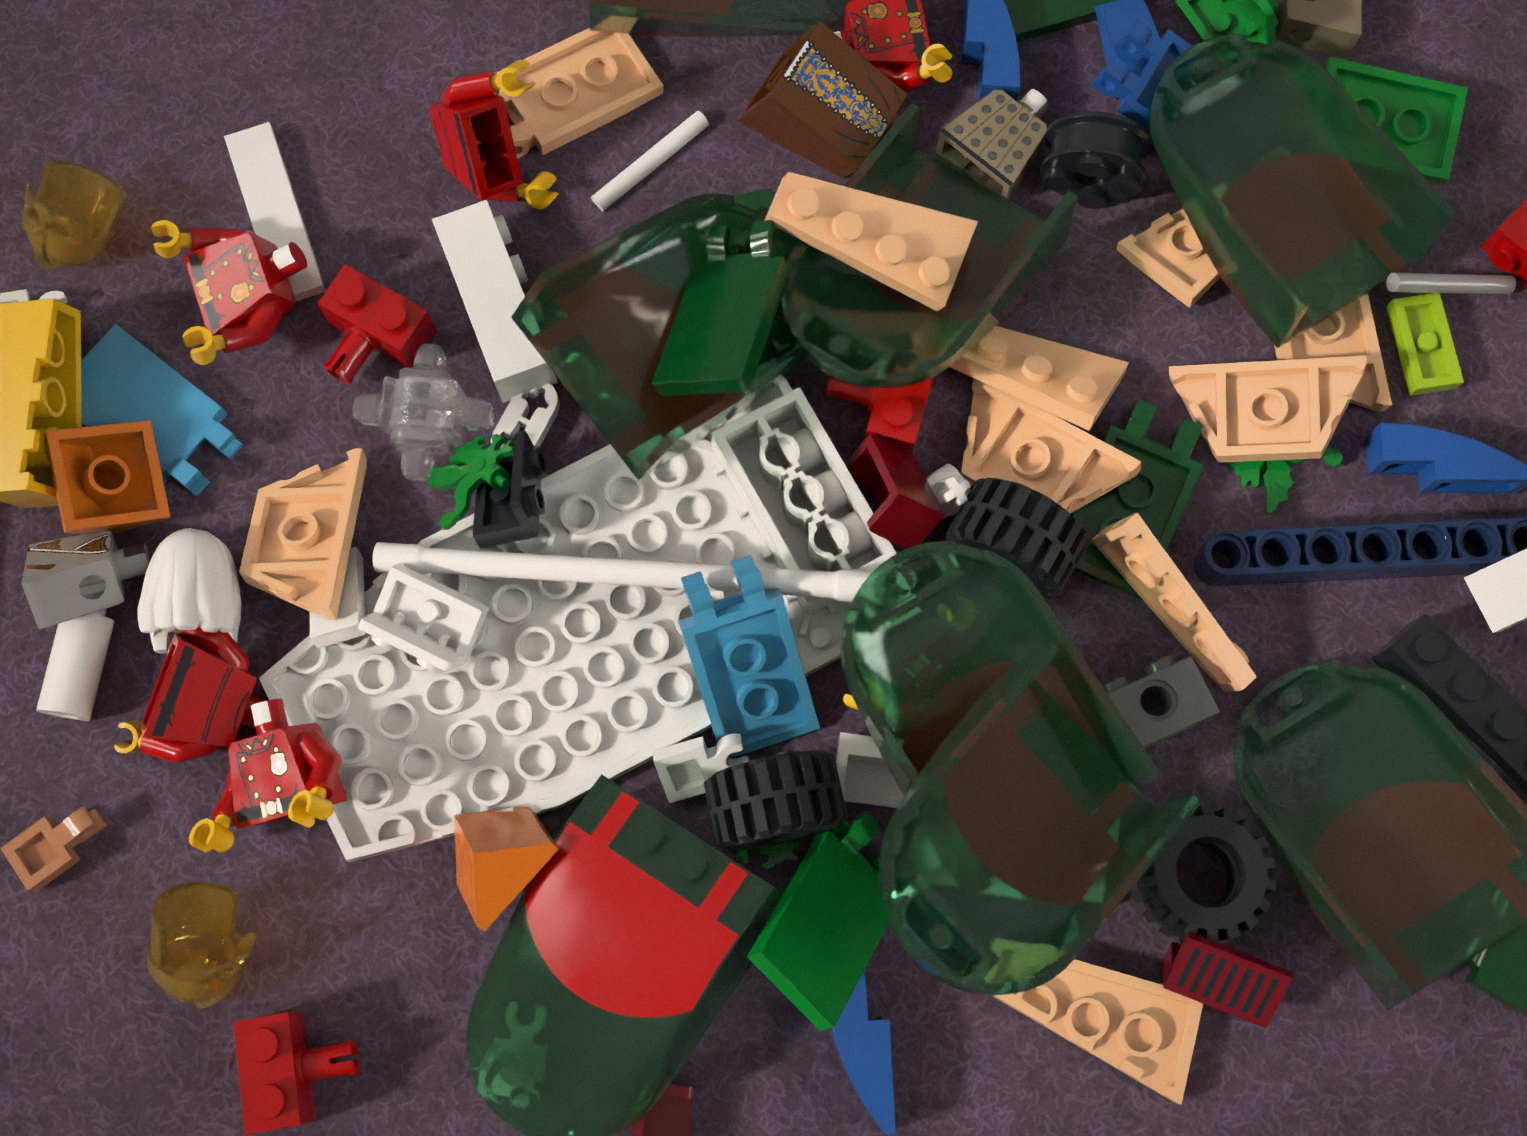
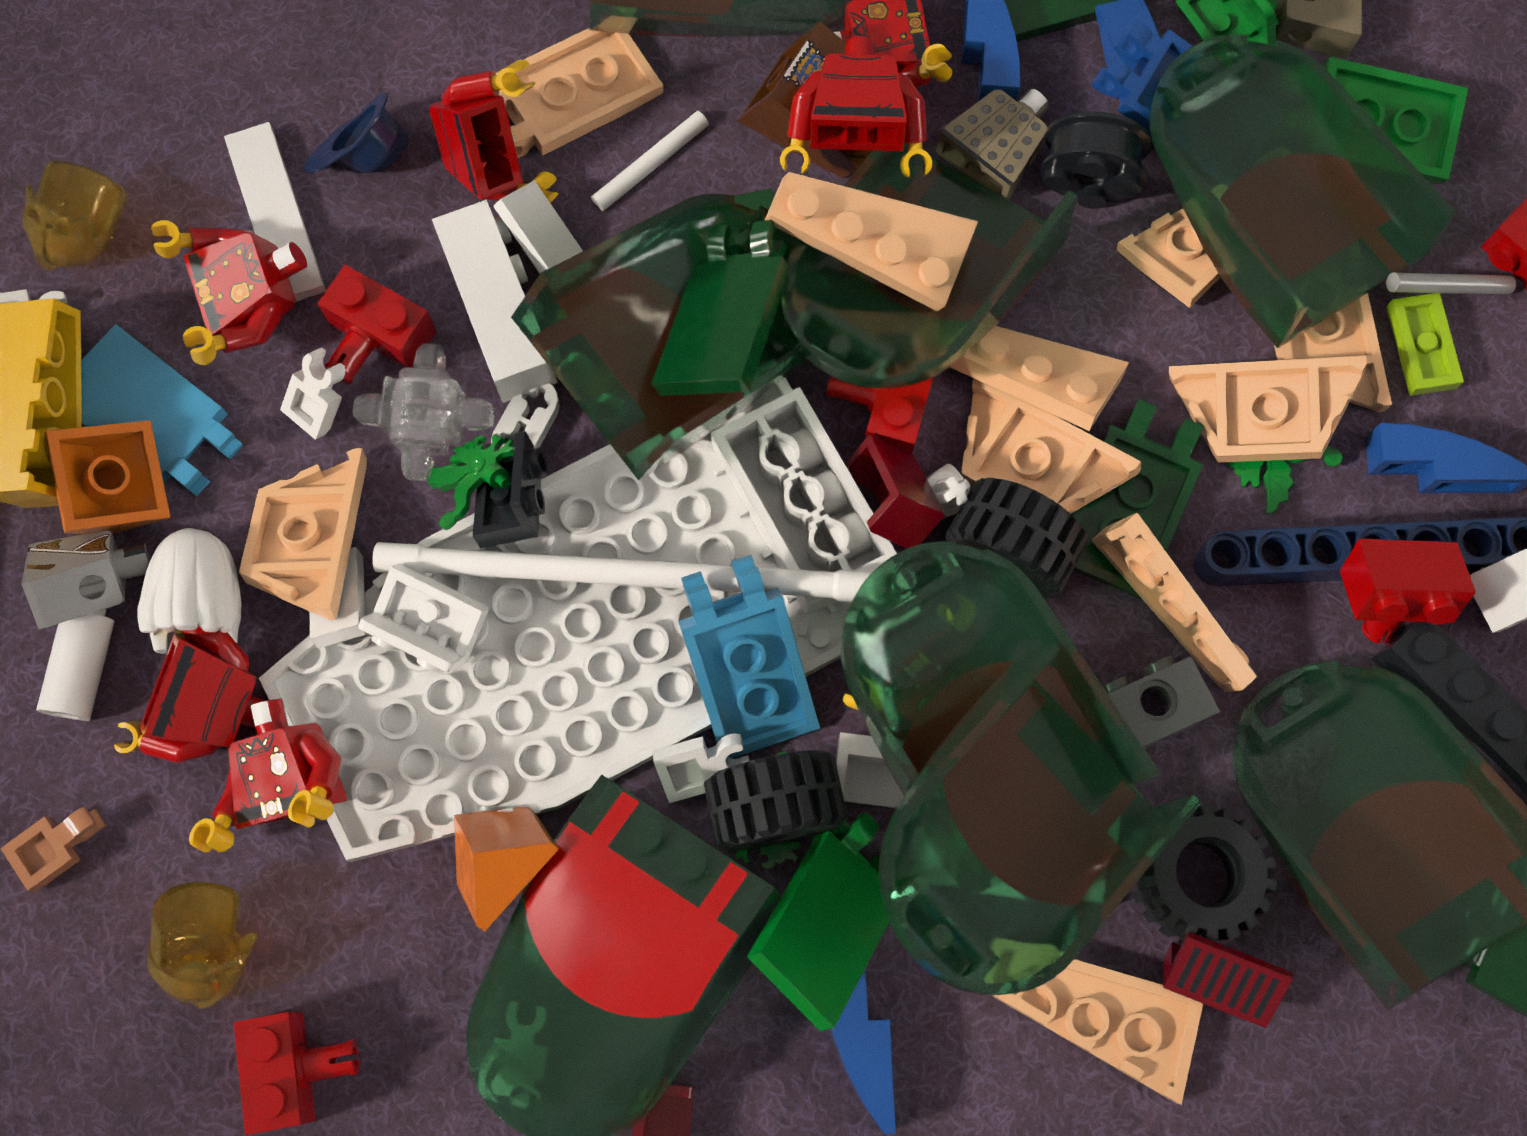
none -> white plate [280,347,345,440]
none -> dark blue piece [304,93,409,173]
none -> white tile [493,180,590,287]
none -> red torso [780,36,932,178]
none -> red brick [1340,539,1476,644]

